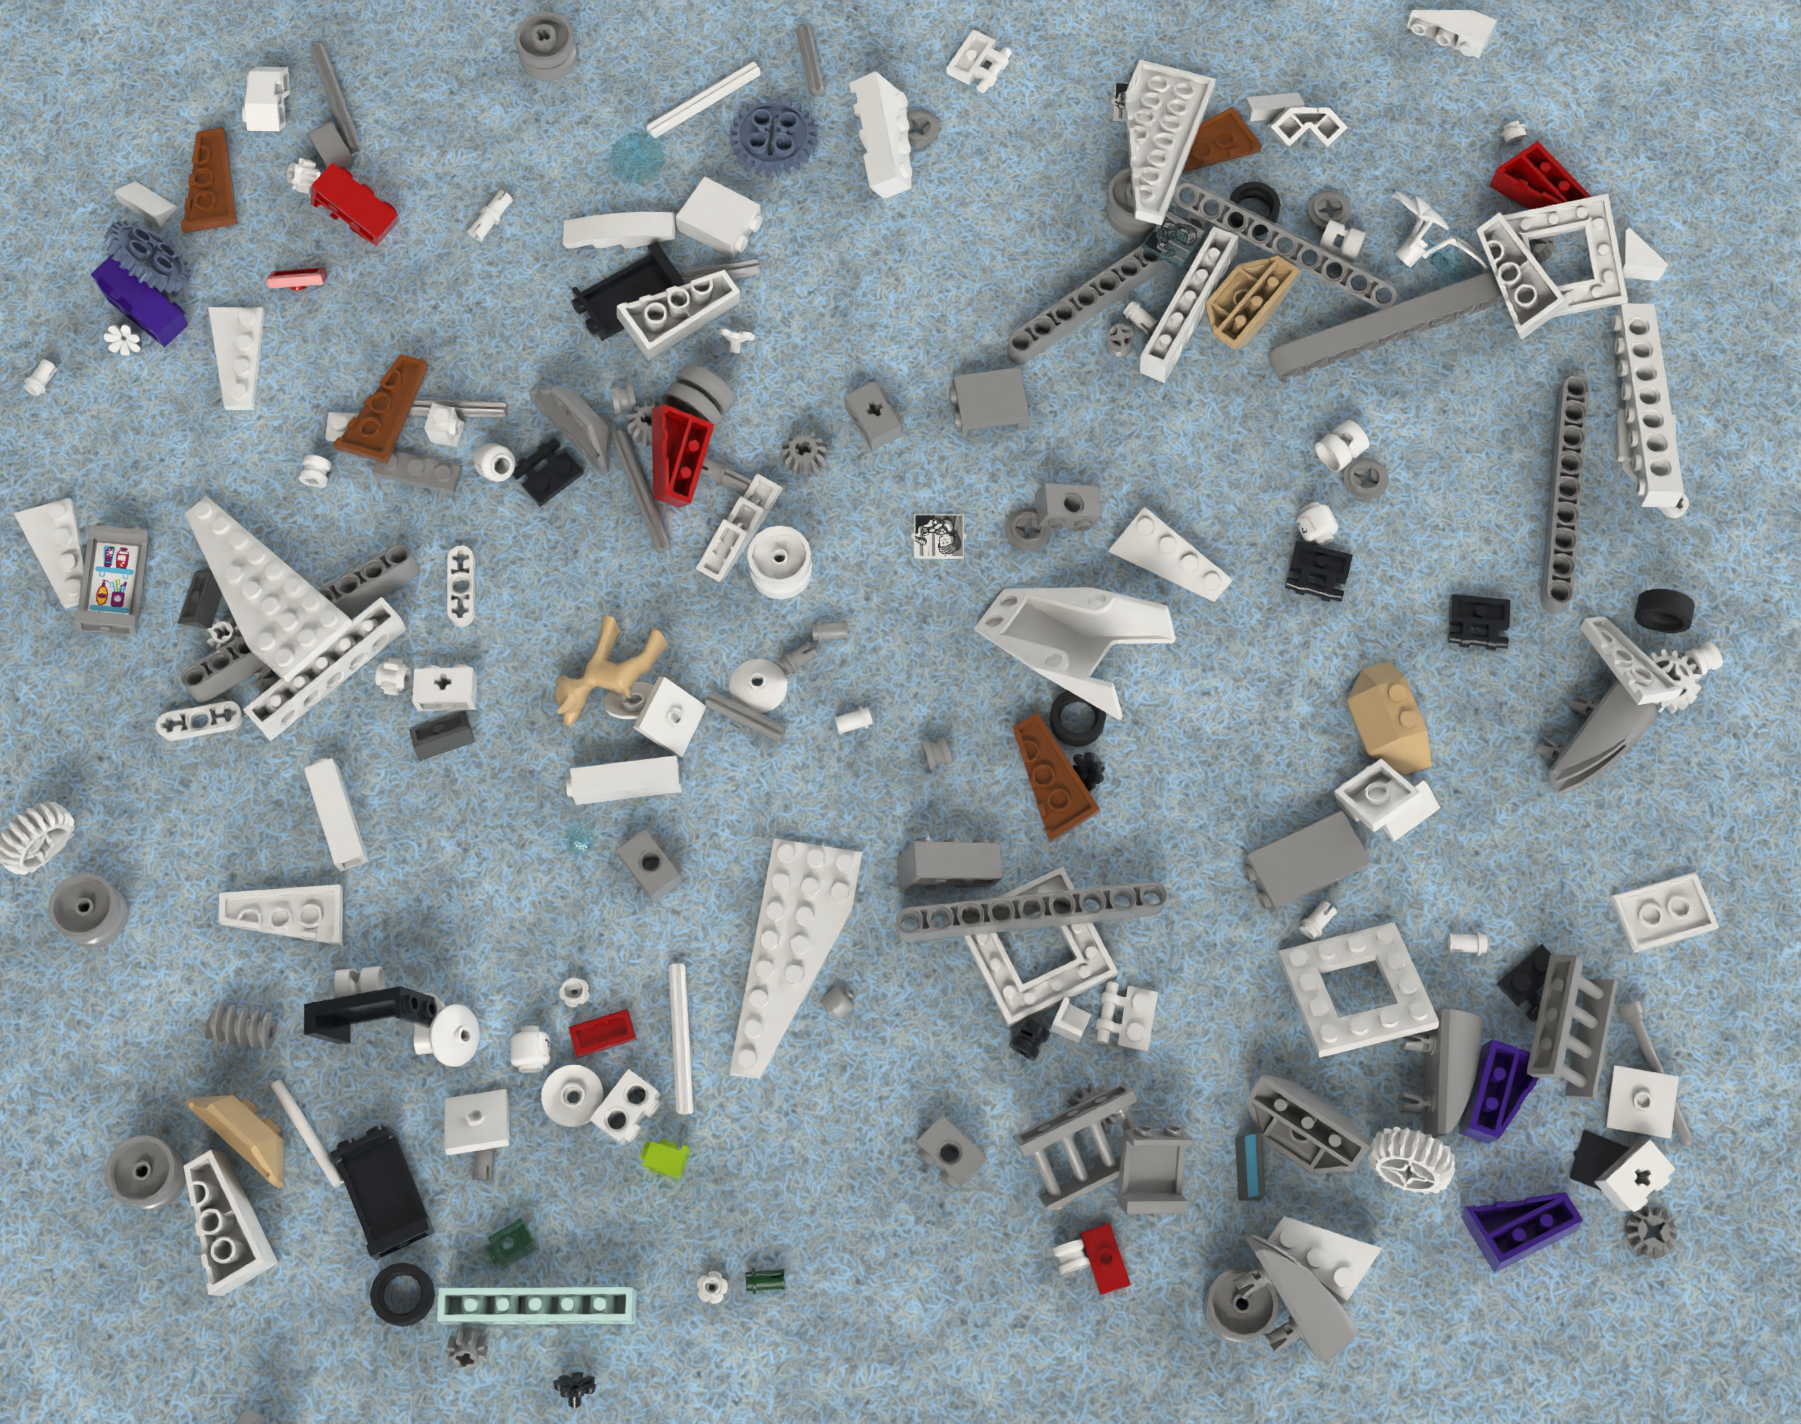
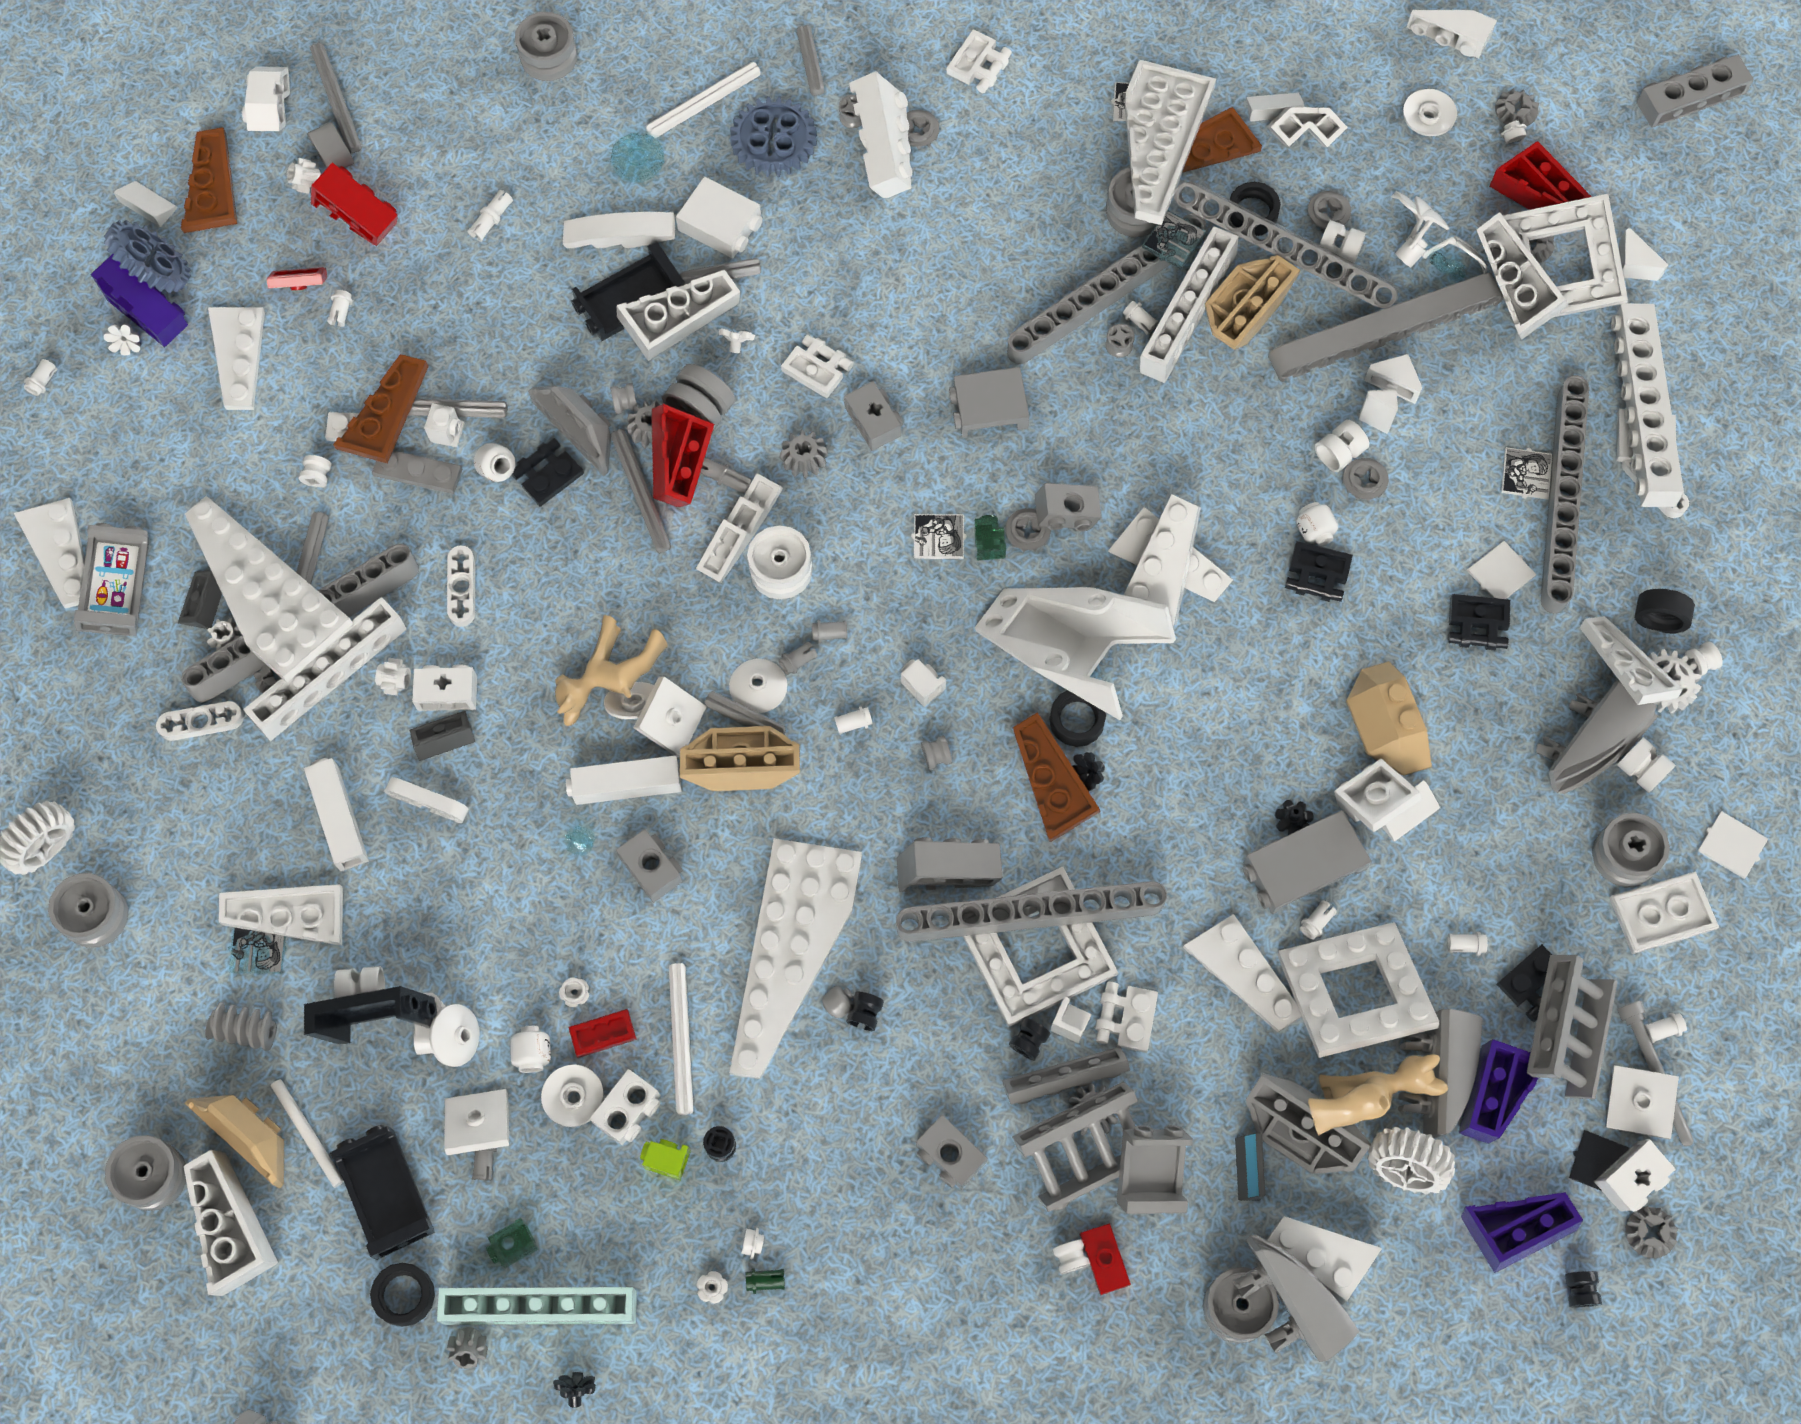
none -> piece [228,927,288,974]
none -> light grey axle [296,512,329,585]
none -> white pin [327,290,353,327]
none -> white beam [384,777,469,823]
none -> tan wedge [680,726,800,791]
none -> black wheel [703,1126,736,1162]
none -> white plate [741,1227,765,1259]
none -> white plate [781,334,854,399]
none -> light grey wheel [839,95,862,128]
none -> black wheel [846,991,884,1031]
none -> white brick [901,659,946,707]
none -> clear green brick [974,515,1006,561]
none -> light grey plate [1002,1047,1130,1105]
none -> white wedge [1124,494,1201,625]
none -> white wing [1183,914,1302,1032]
none -> black plant [1275,800,1314,835]
none -> tan animal [1308,1054,1448,1135]
none -> white slope [1358,390,1398,434]
none -> white slope [1364,354,1422,404]
none -> white dish [1403,89,1457,136]
none -> white piece [1467,541,1537,599]
none -> light grey gear [1495,88,1539,126]
none -> piece [1501,447,1552,500]
none -> black wheel [1565,1271,1602,1308]
none -> light grey wheel [1592,813,1670,887]
none -> white wheel [1617,737,1676,793]
none -> light grey brick [1637,54,1754,128]
none -> white pin [1645,1013,1687,1043]
none -> white piece [1698,811,1768,879]

